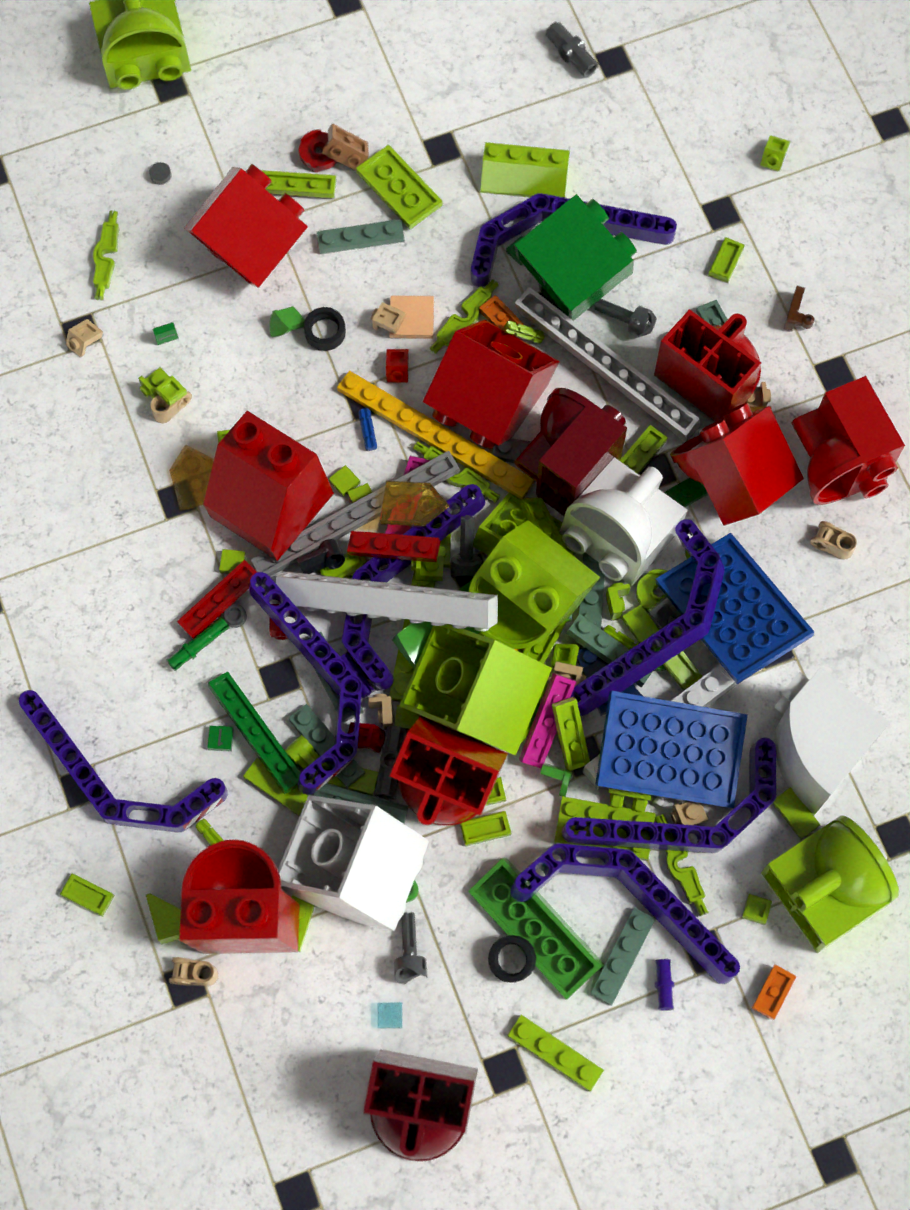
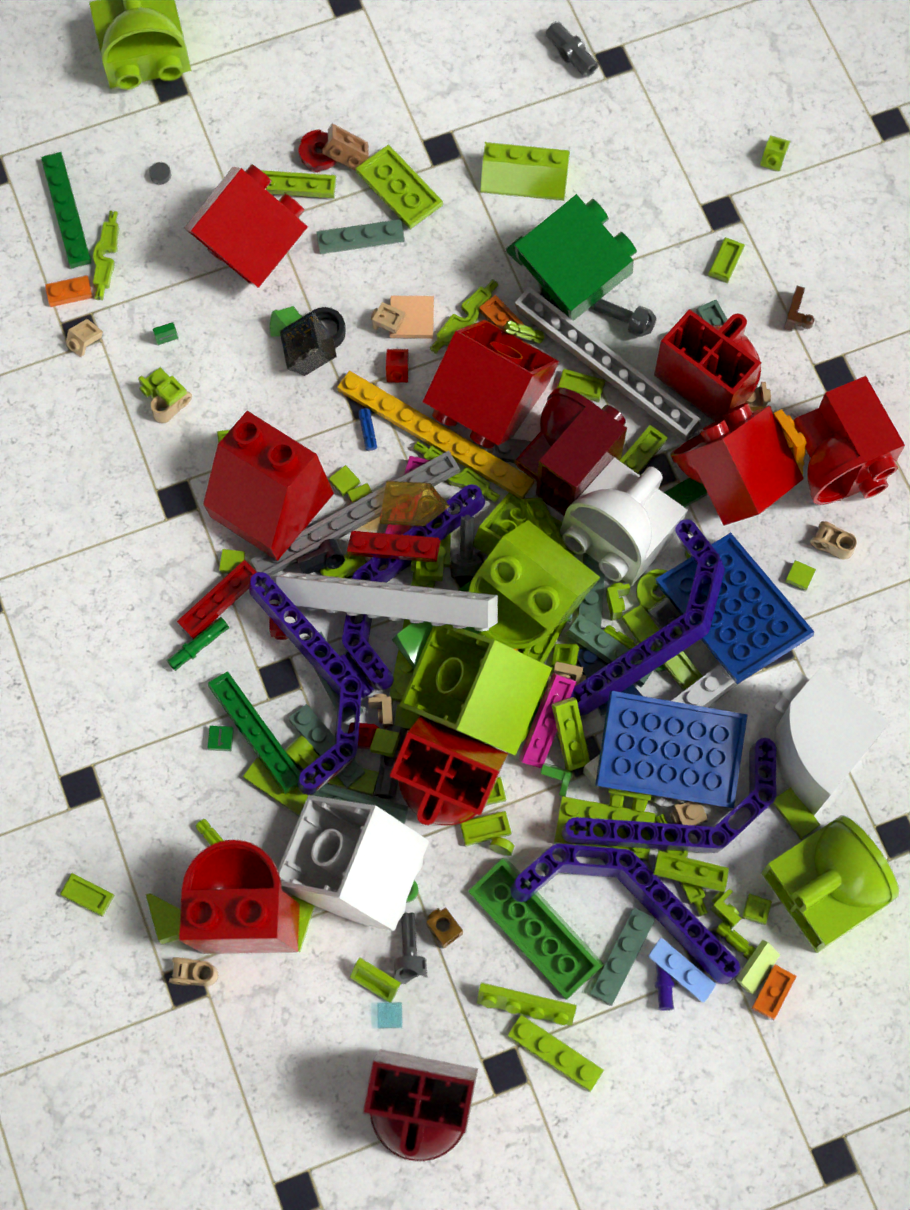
dark purple beam [19,690,228,833] -> none
clear yellow tile [169,445,214,511] -> none
dark grey tile [223,604,247,628] -> none
dark purple beam [471,193,677,287] -> none
black tyre [488,935,536,983] -> none
none -> green plate [41,152,92,269]
none -> orange plate [45,275,93,307]
none -> clear smoke slope [280,311,337,376]
none -> lime tile [350,958,401,1003]
none -> lime tile [370,728,401,757]
none -> pearl gold brick [426,907,463,949]
none -> lime plate [477,983,577,1026]
none -> lime tile [489,837,515,856]
none -> lime tile [557,369,605,402]
none -> light blue piece [649,938,716,1002]
none -> lime plate [654,850,729,892]
none -> lime bracket [710,888,741,930]
none -> lime axle [716,921,756,960]
none -> yellowish green tile [736,940,780,995]
none -> light orange plate [774,409,807,475]
none -> lime tile [785,560,816,591]

